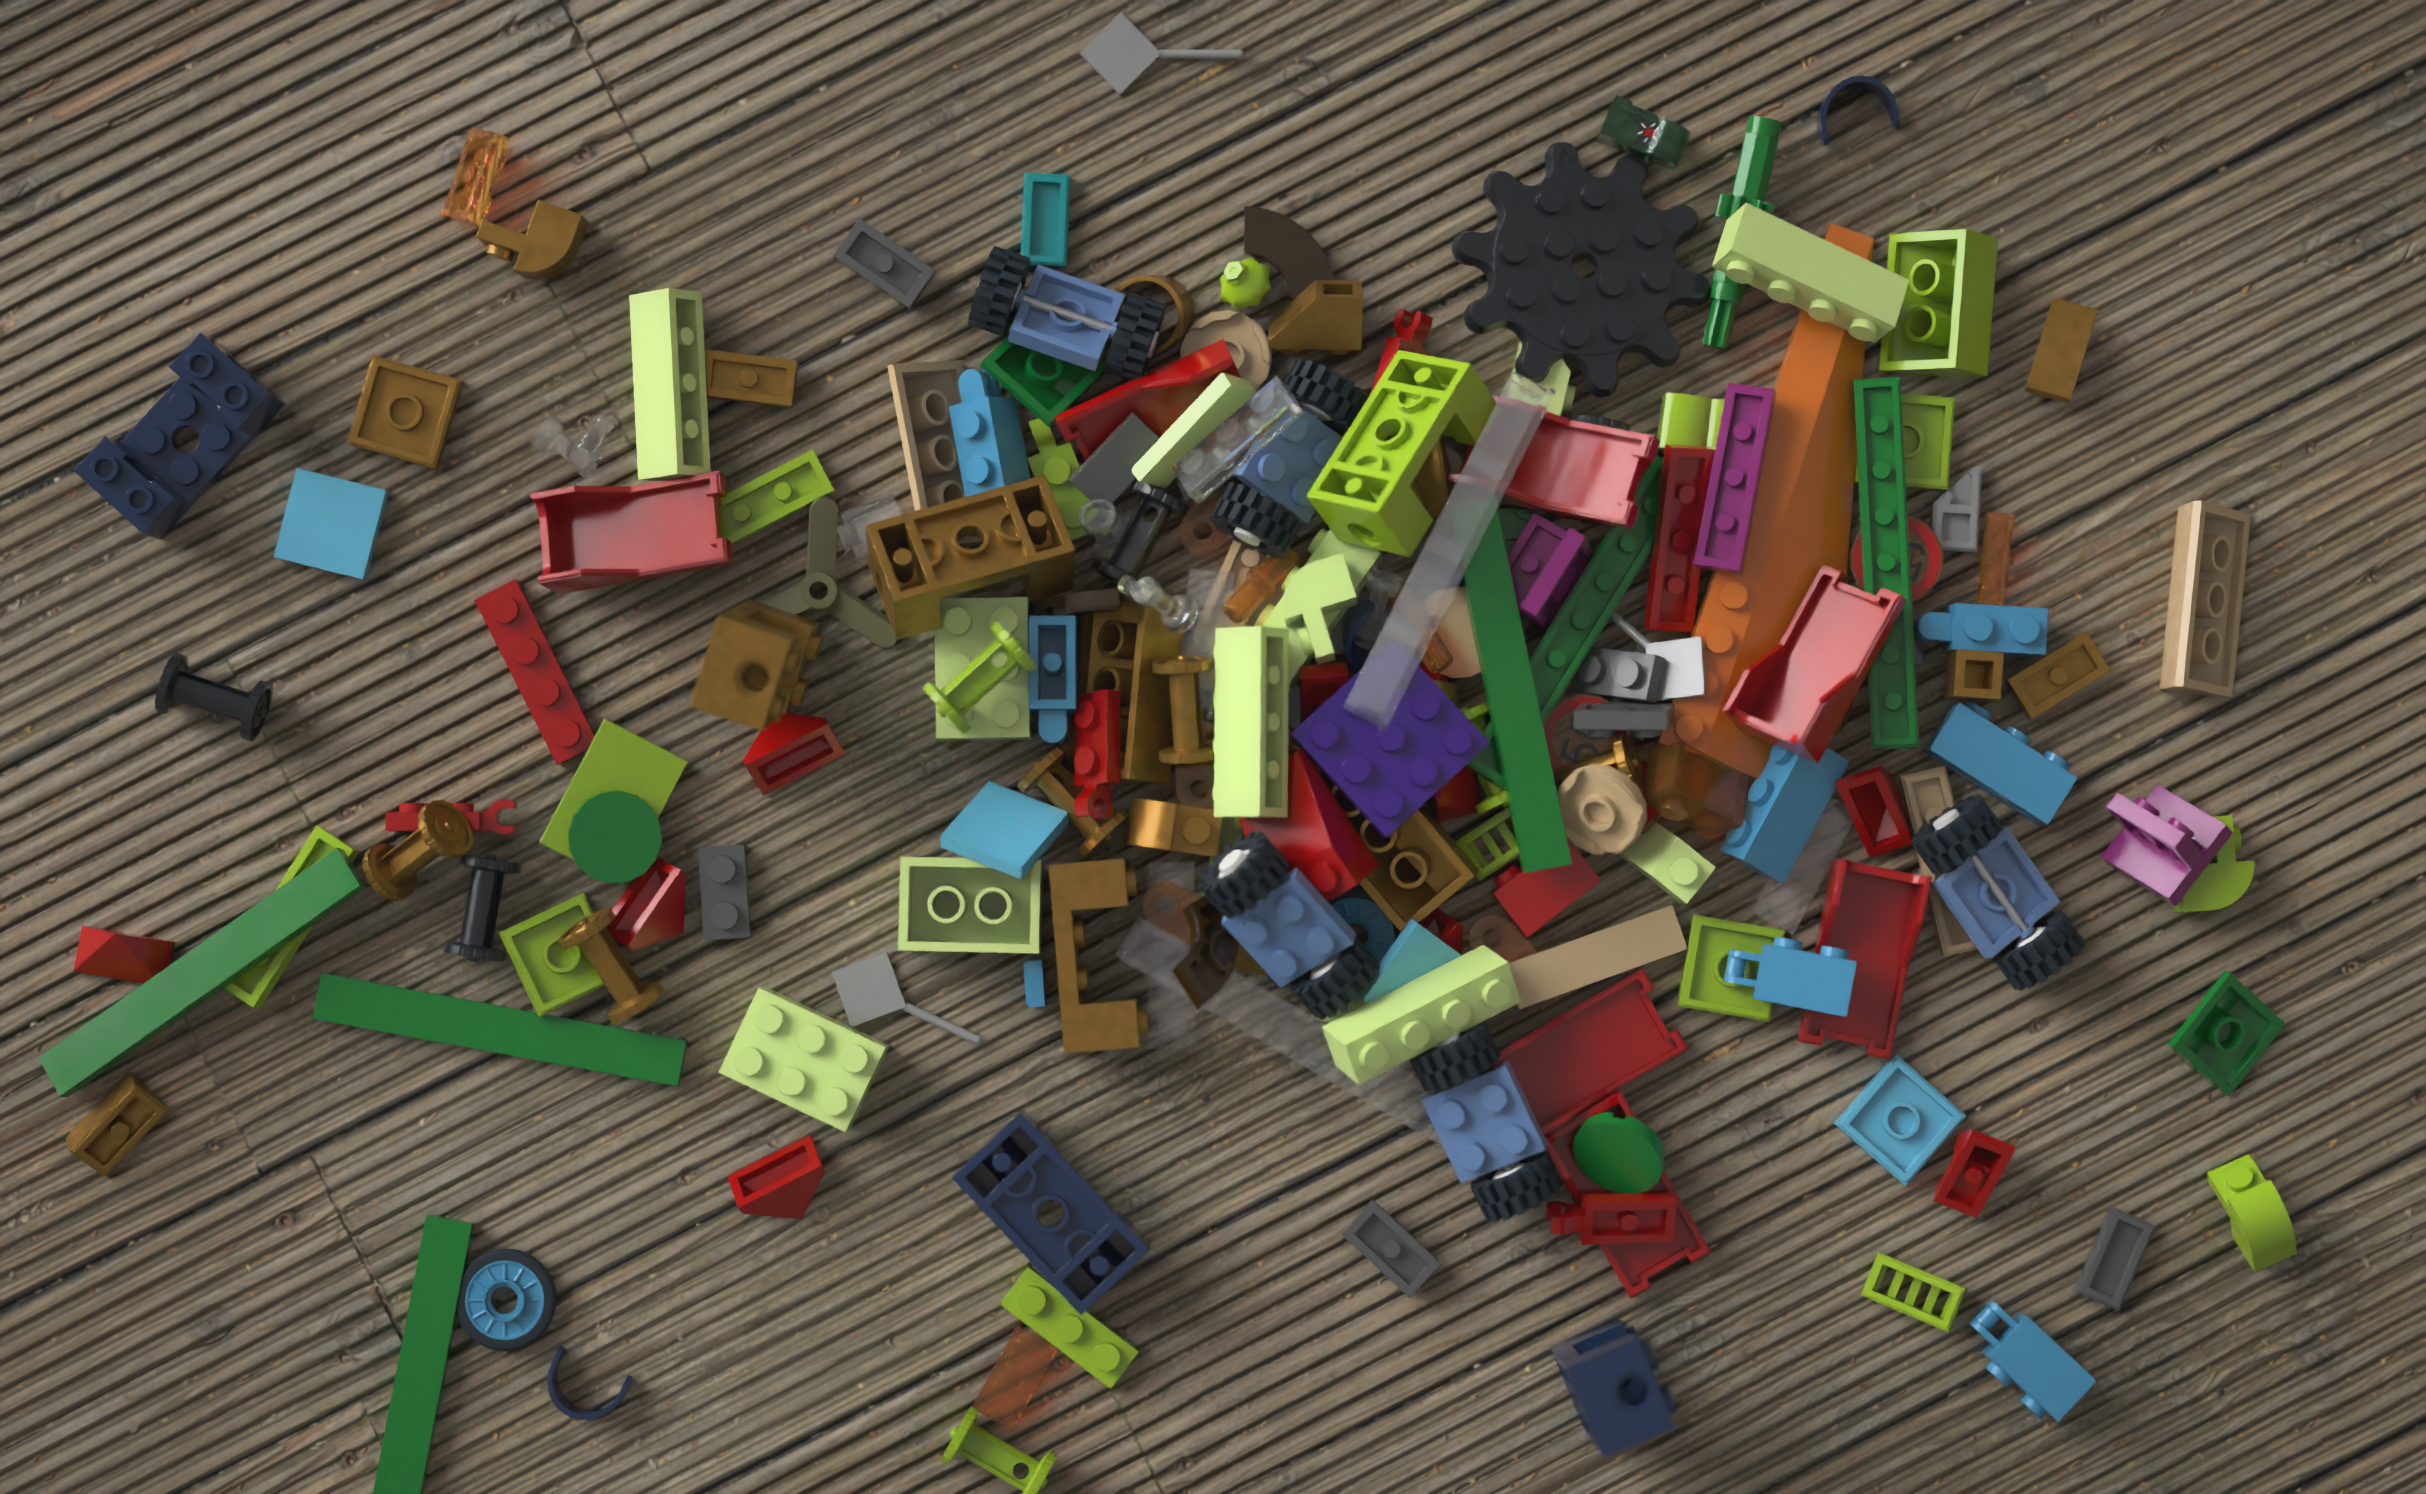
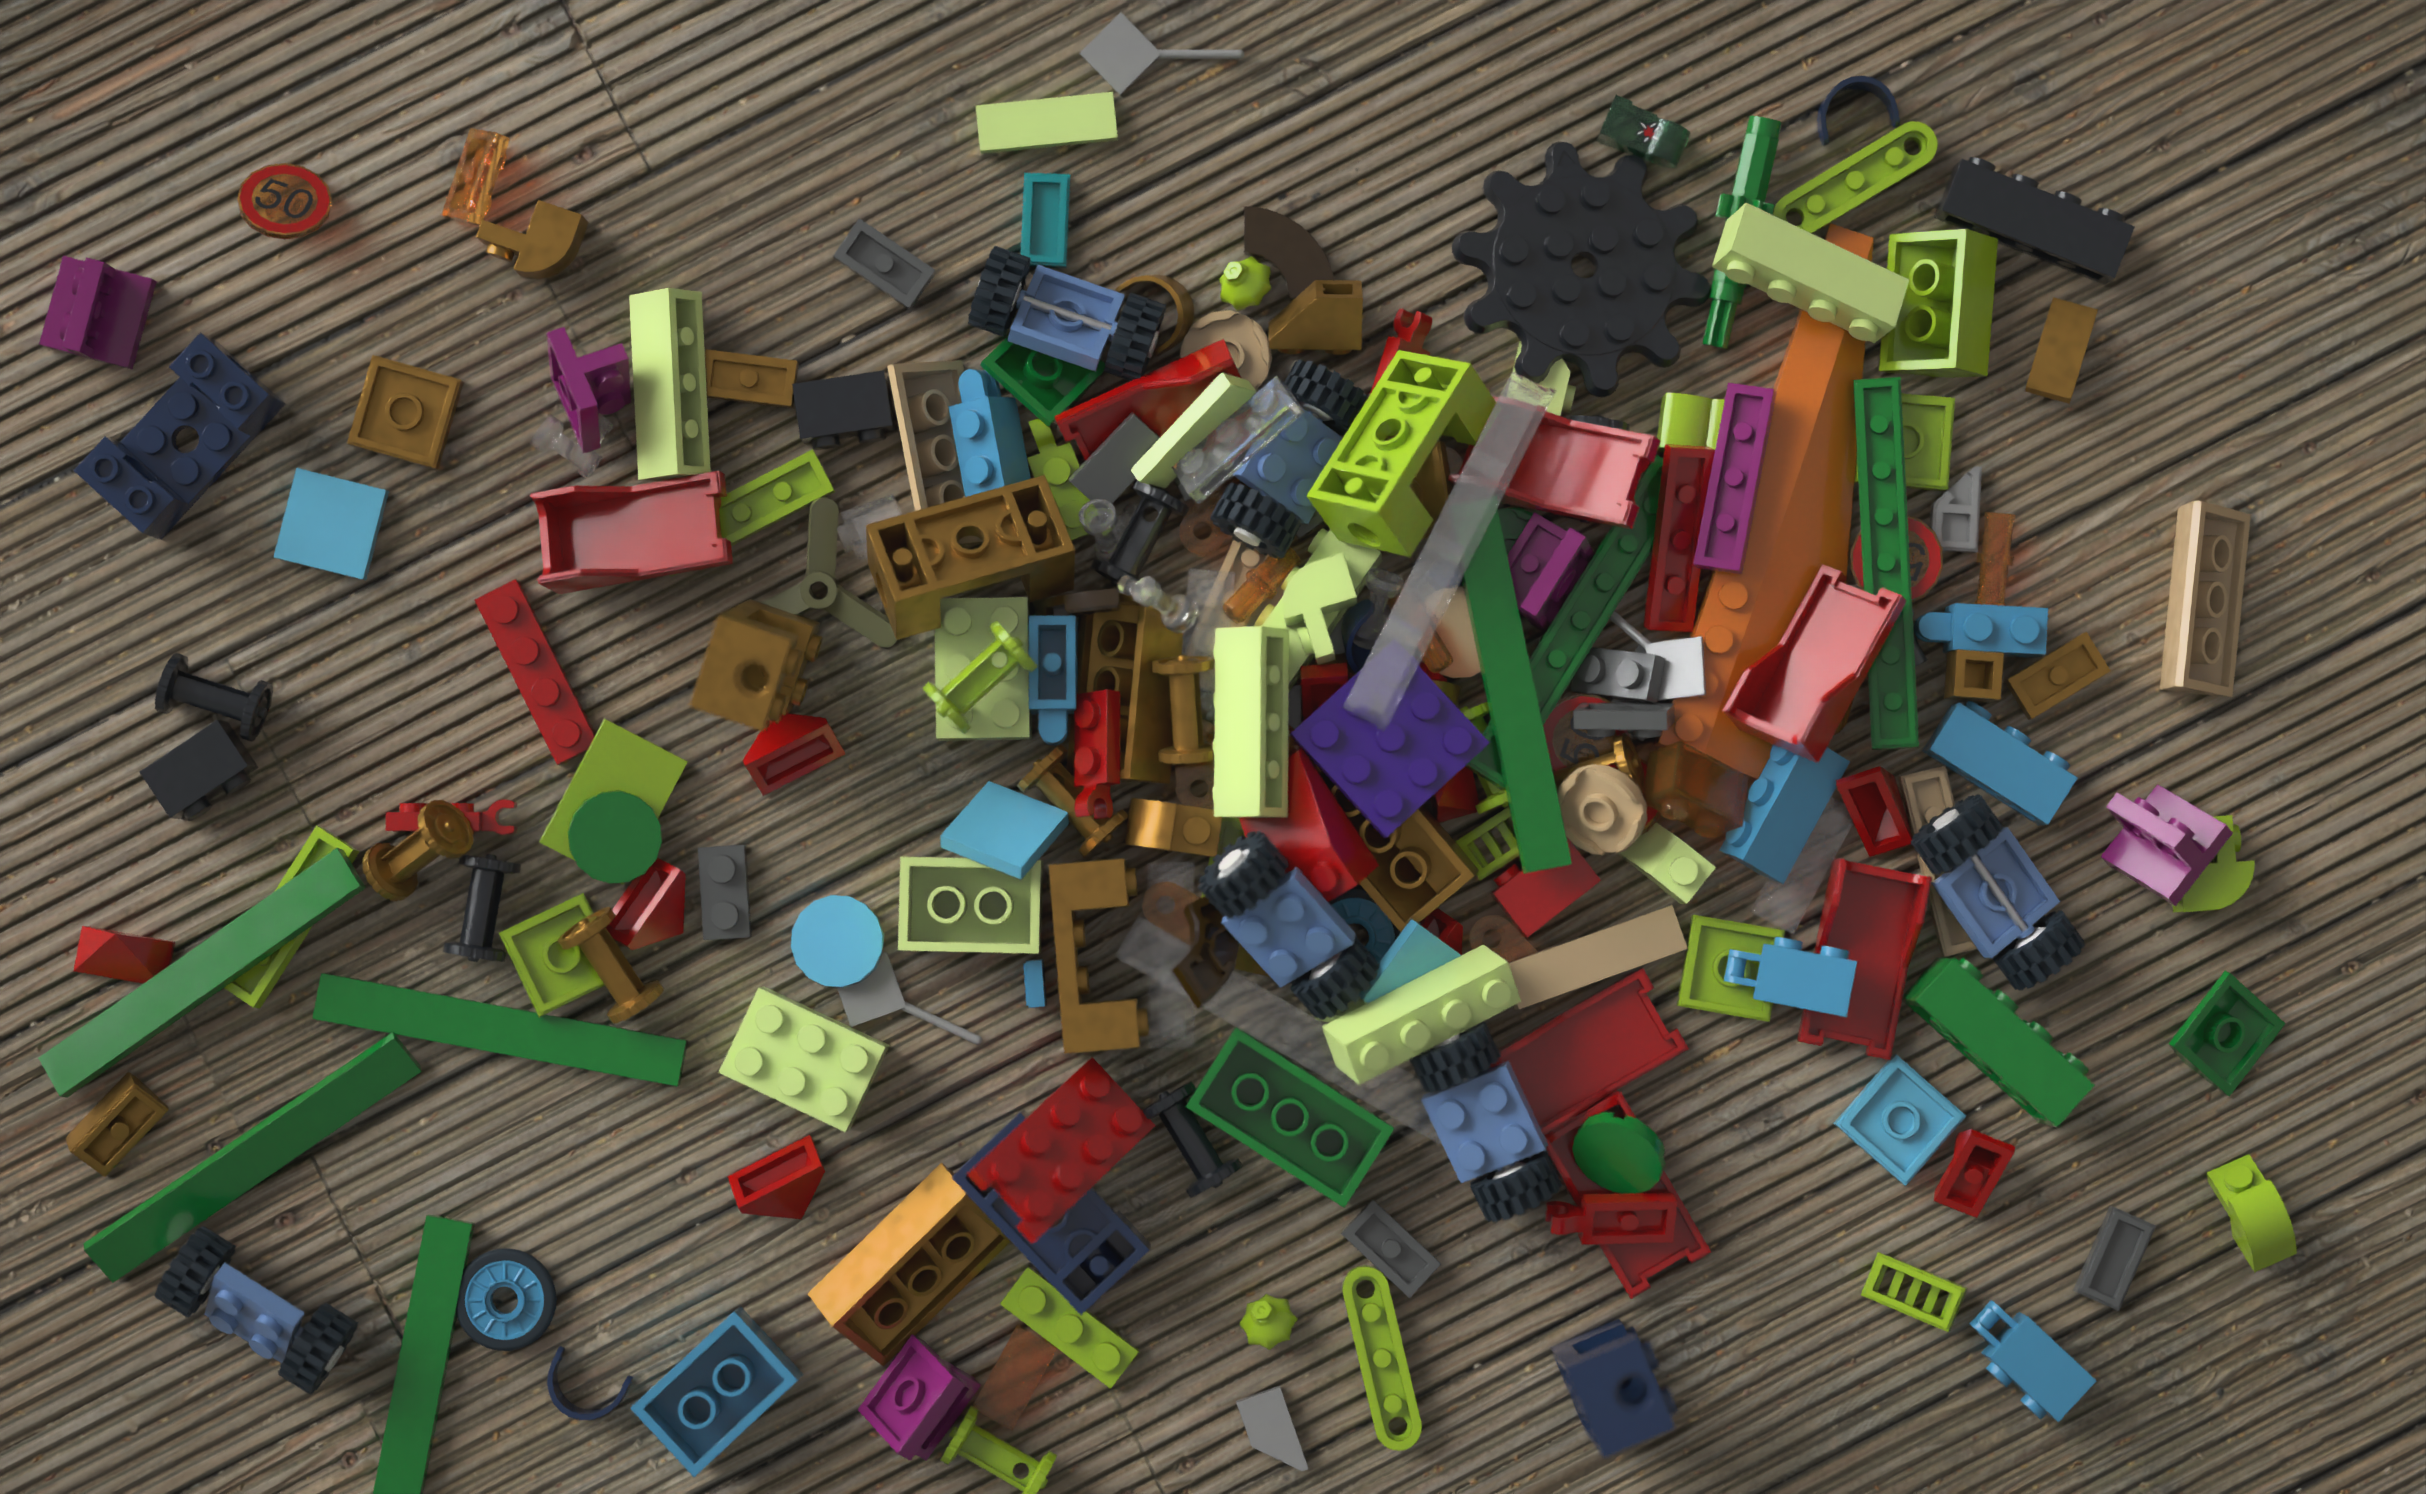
none -> magenta bracket [39,256,157,370]
none -> green tile [84,1032,422,1283]
none -> black brick [140,720,259,821]
none -> plate [155,1226,358,1395]
none -> piece [237,163,332,240]
none -> magenta bracket [546,327,631,454]
none -> dark azure brick [630,1306,803,1477]
none -> medium azure tile [791,895,884,988]
none -> black brick [792,370,896,450]
none -> pearl gold slope [808,1163,1011,1367]
none -> magenta bracket [857,1334,981,1461]
none -> red piece [967,1057,1156,1244]
none -> yellowish green tile [976,92,1118,154]
none -> black hose [1142,1081,1243,1198]
none -> green brick [1186,1026,1395,1208]
none -> light grey tile [1236,1386,1309,1471]
none -> lime piece [1240,1294,1298,1350]
none -> lime plate [1342,1265,1422,1451]
none -> lime plate [1773,121,1938,234]
none -> green brick [1902,957,2095,1127]
none -> black brick [1934,157,2135,285]

